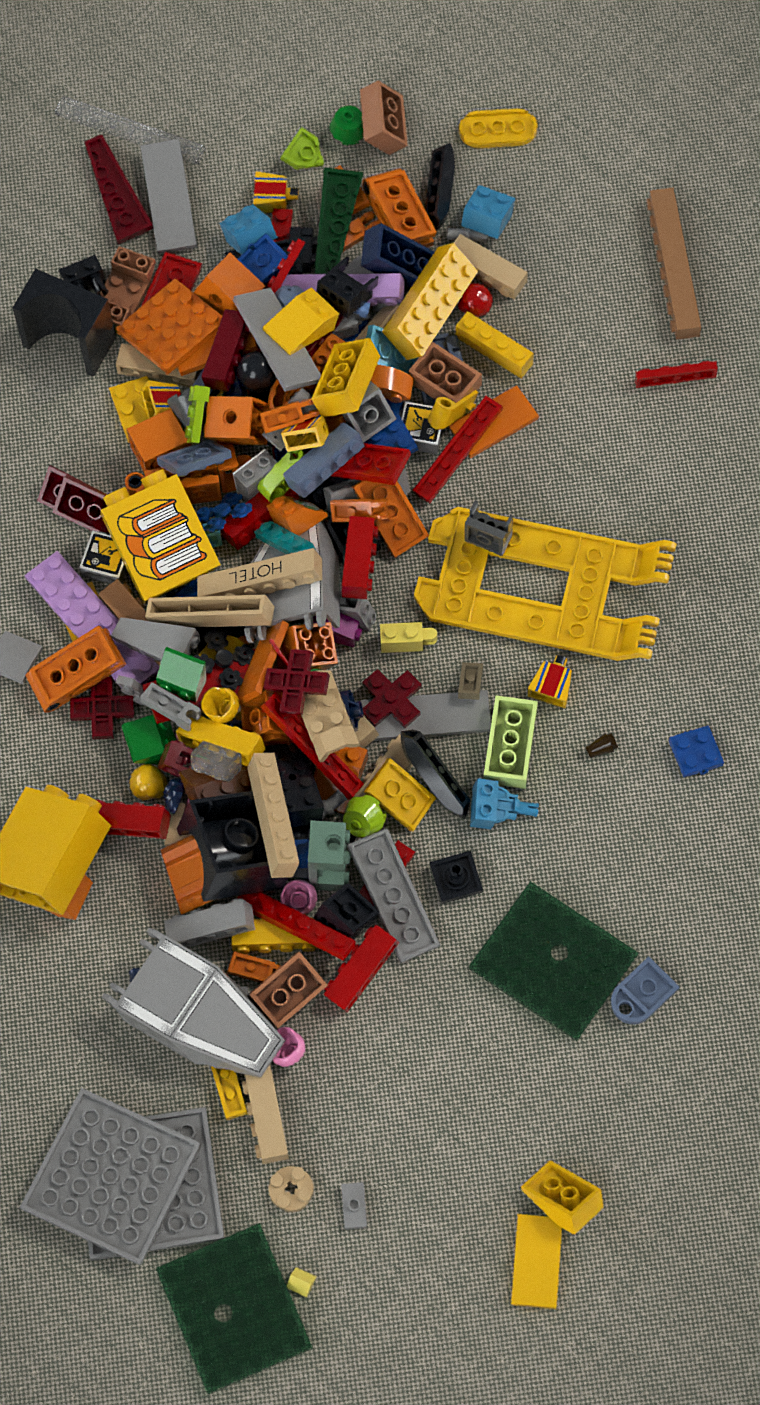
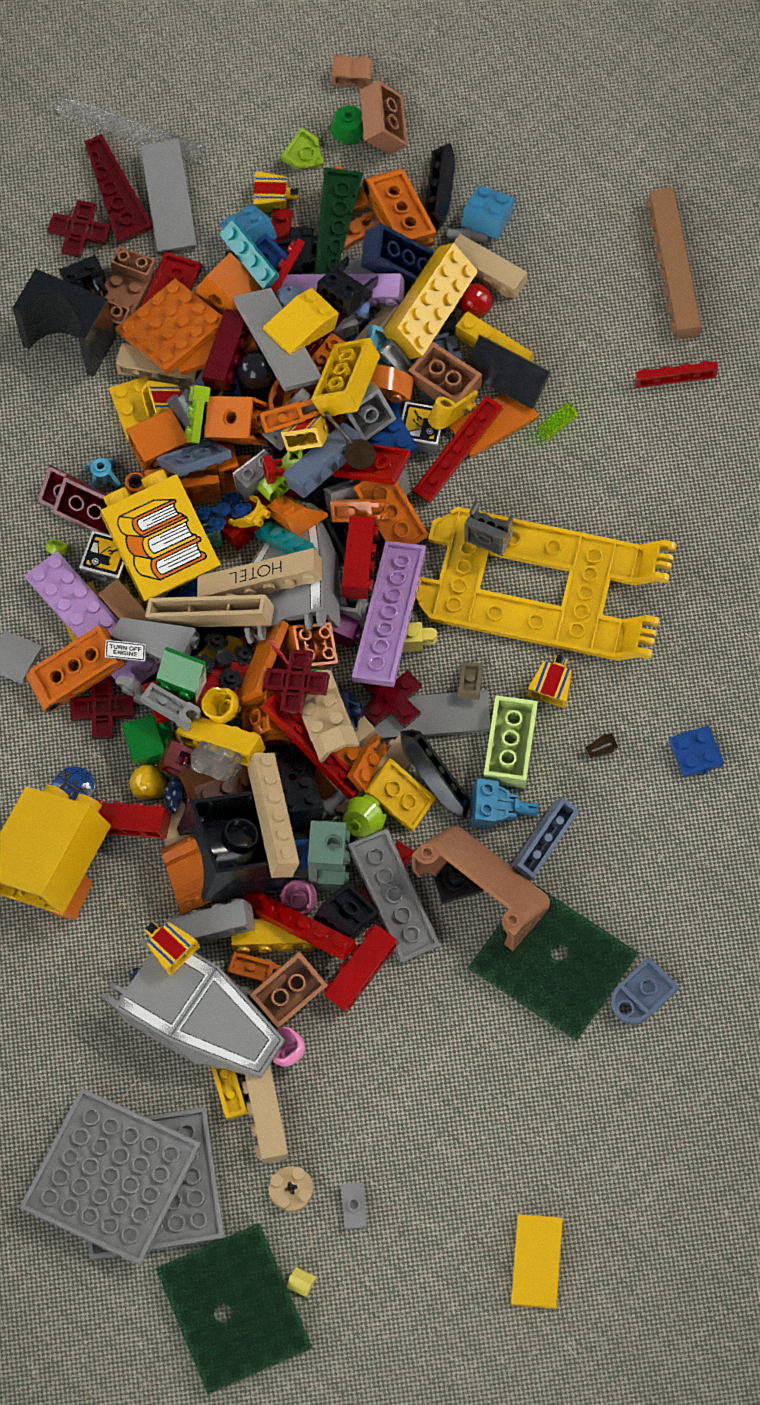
yellow tile [459,108,537,148] -> none
yellow slope [521,1160,604,1235] -> none
none -> lime tile [45,538,70,555]
none -> dark red plate [48,200,111,258]
none -> dish [53,767,96,800]
none -> medium azure brick [84,458,122,489]
none -> white sticker [105,640,146,661]
none -> torso [145,922,200,977]
none -> teal plate [219,220,280,289]
none -> yellow helmet [228,495,271,528]
none -> red tile [262,455,285,485]
none -> dark brown piece [324,411,376,470]
none -> nougat brick [331,54,372,87]
none -> orange hinge [347,734,388,791]
none -> lavender plate [352,541,427,687]
none -> light grey tile [378,339,413,374]
none -> nougat windscreen [412,826,550,951]
none -> black hinge [439,317,457,334]
none -> black tile [466,335,551,409]
none -> sand blue brick [510,797,580,880]
none -> clear neon green brick [536,402,578,442]

